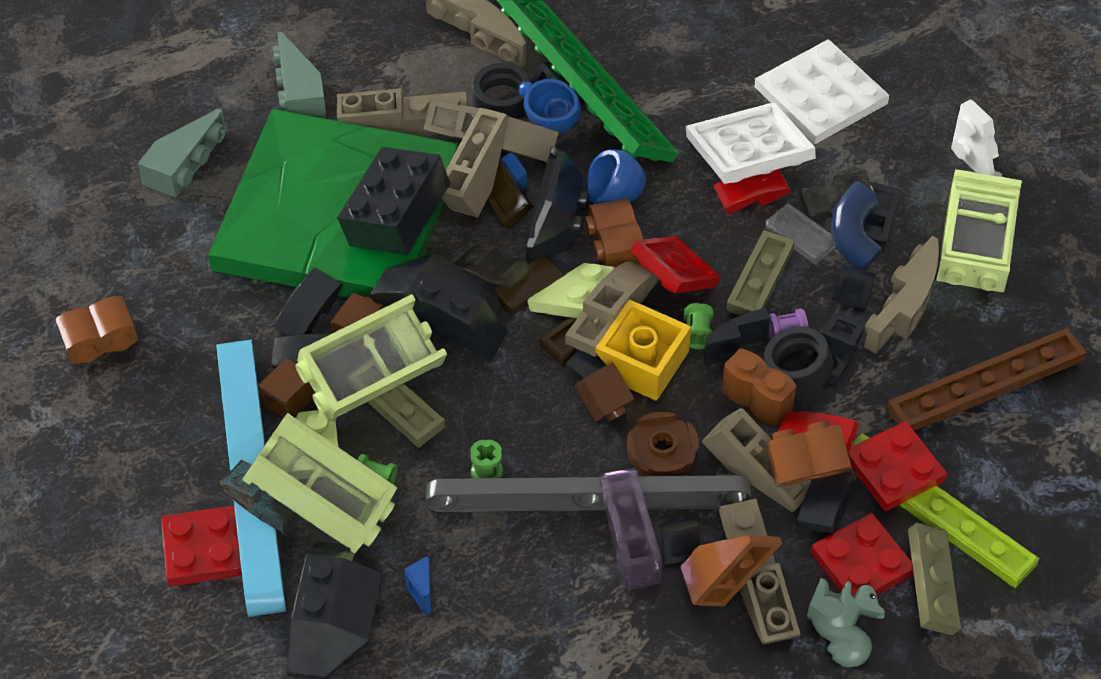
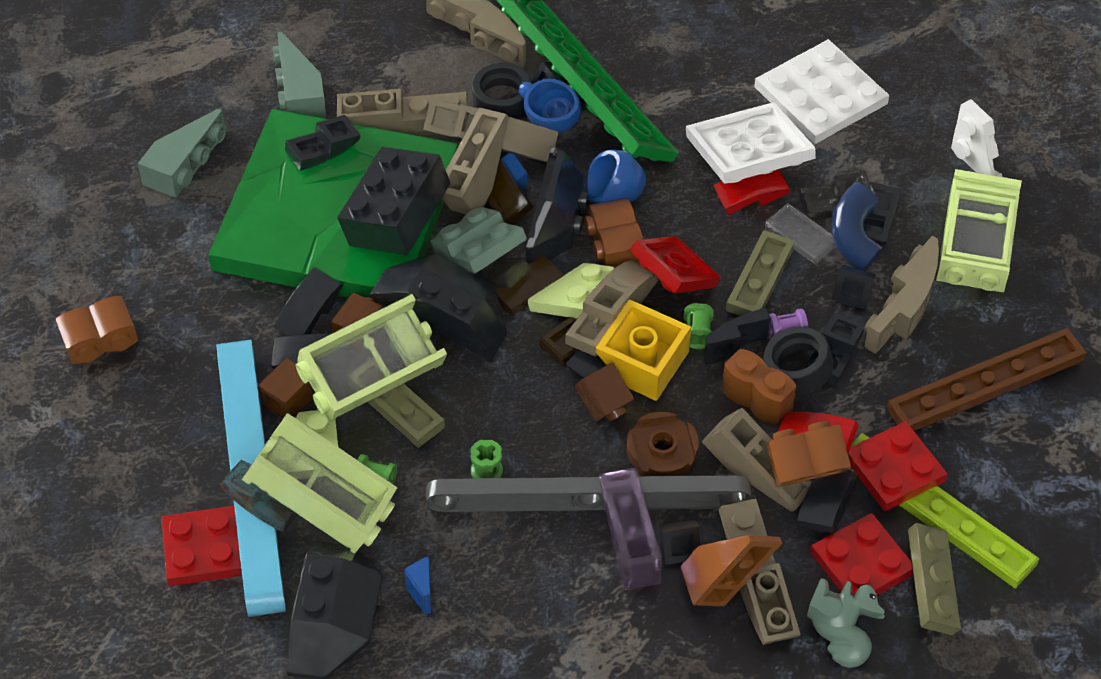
none -> black slope [285,115,360,171]
none -> sand green plate [430,207,527,274]

